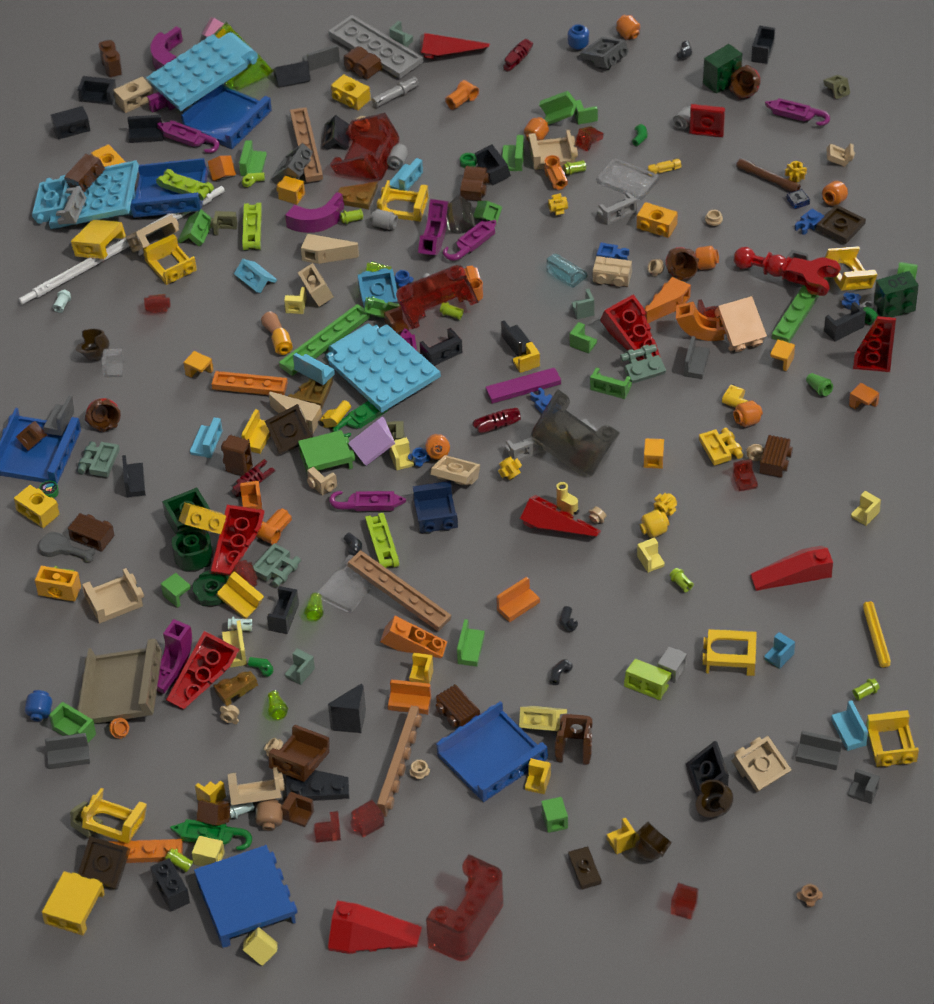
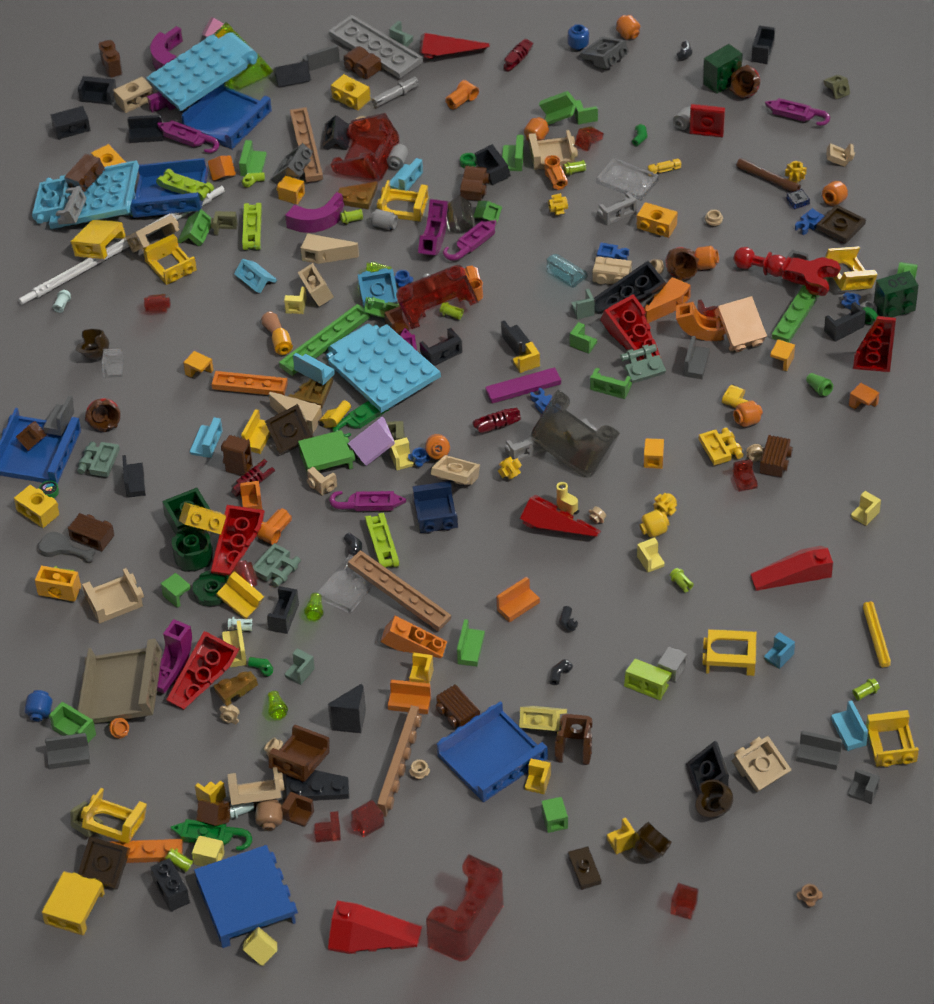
none -> black wedge [594,261,667,314]

